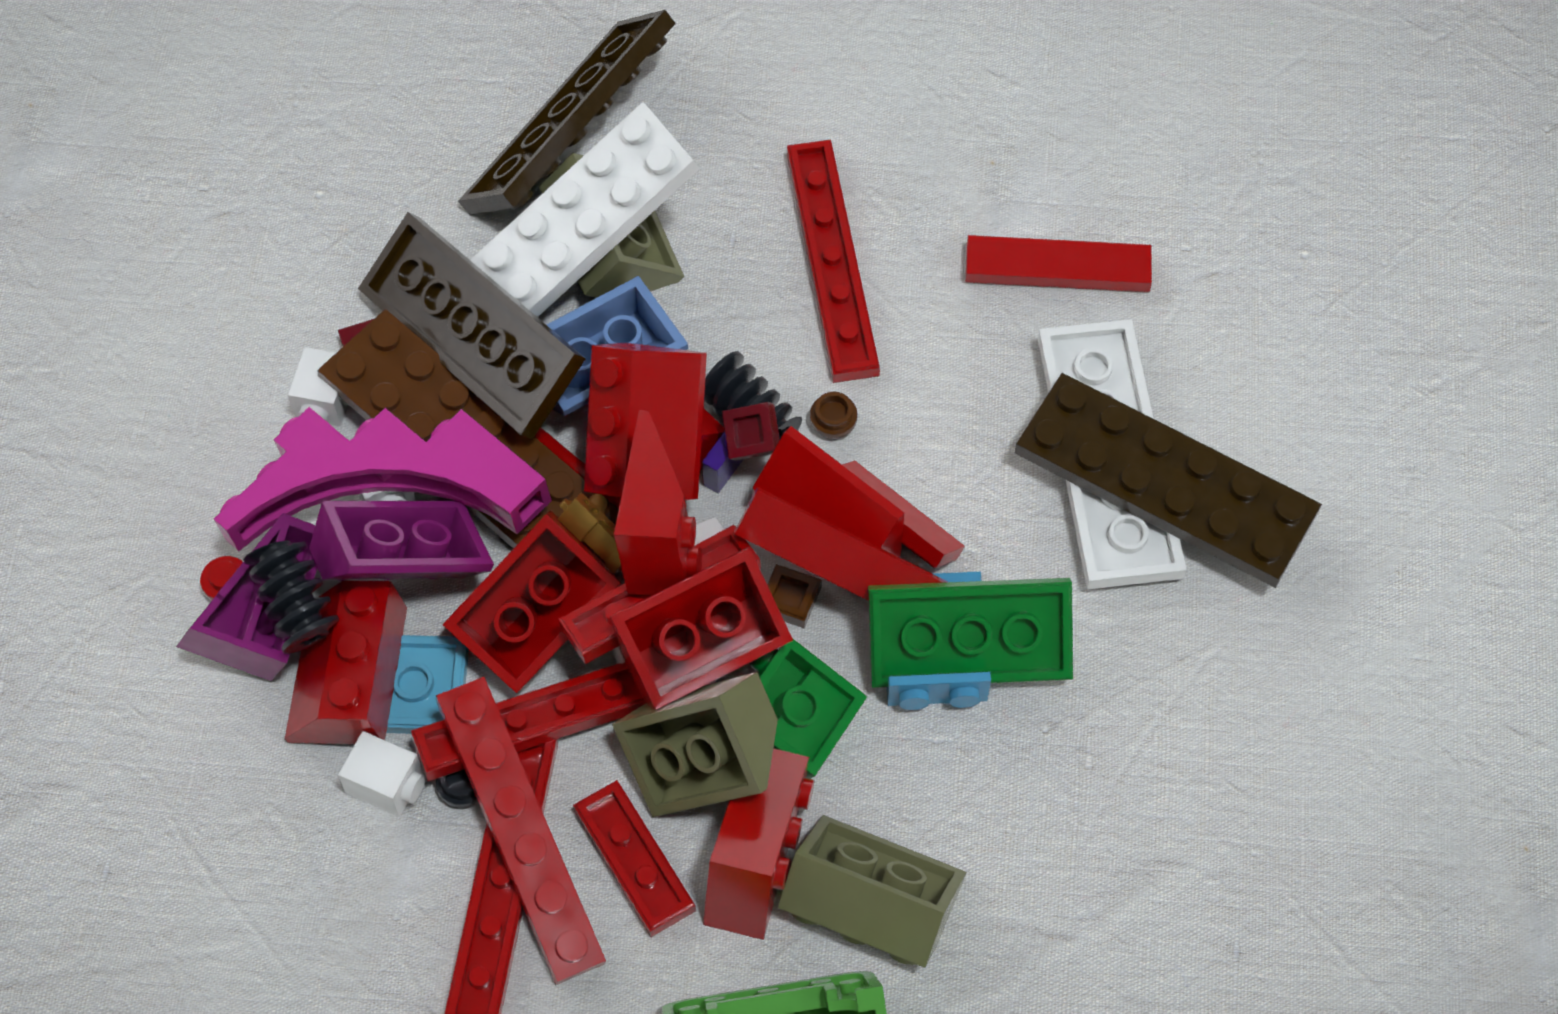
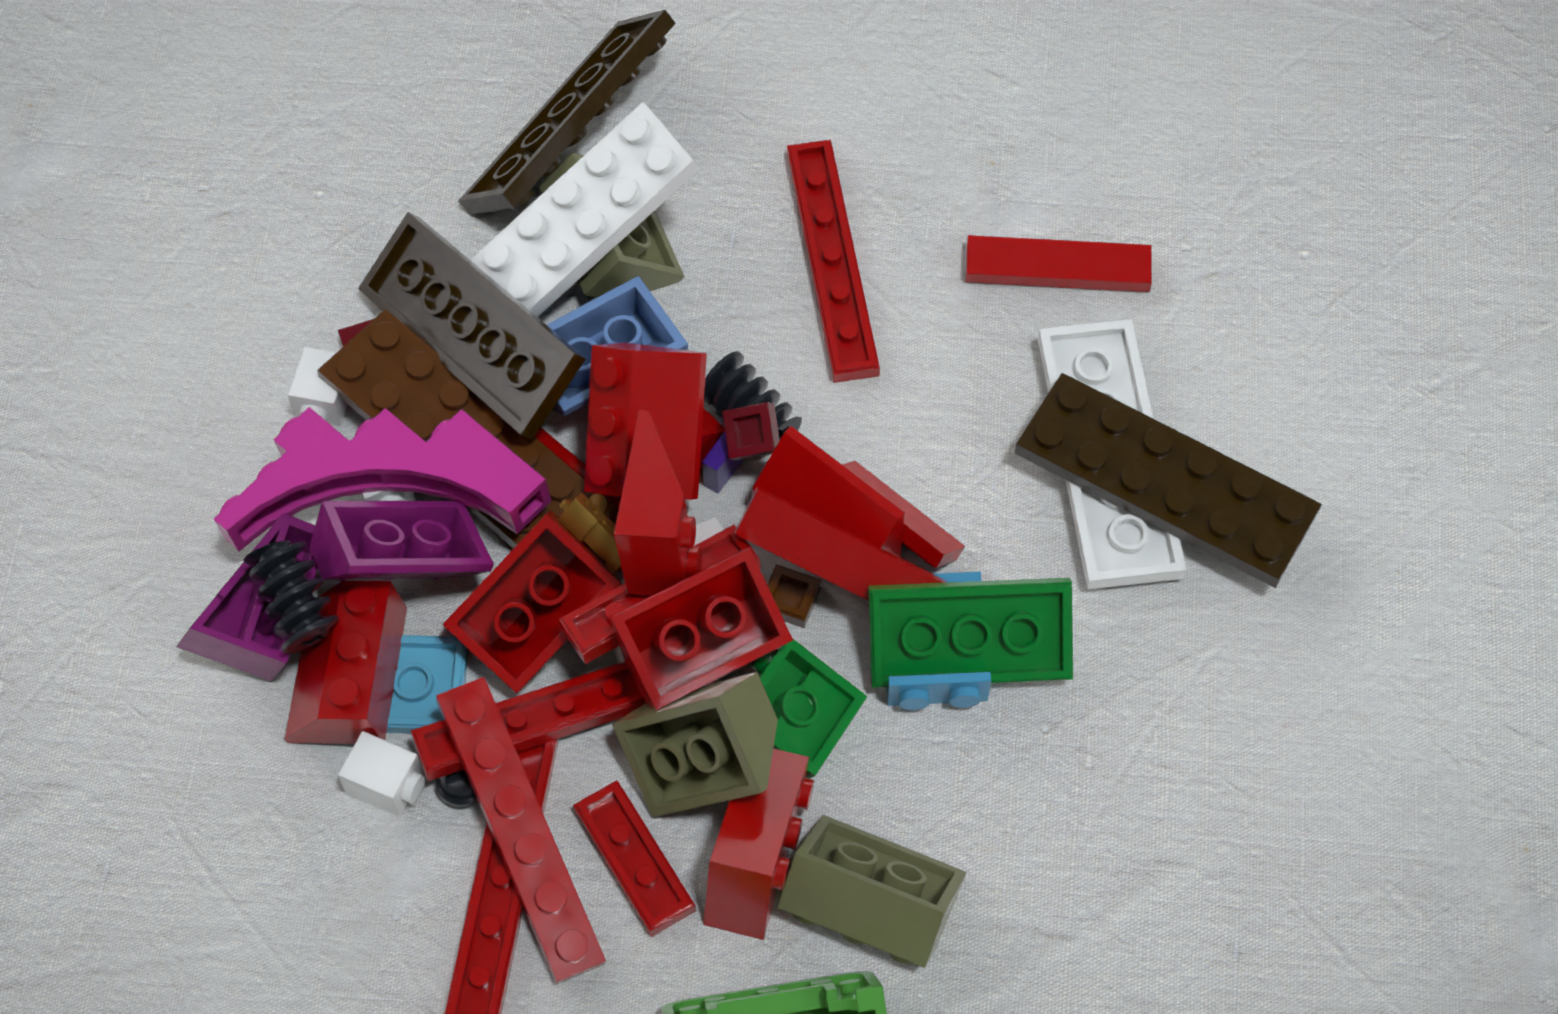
red plate [200,556,243,600] -> none
reddish brown plate [810,391,858,438] -> none

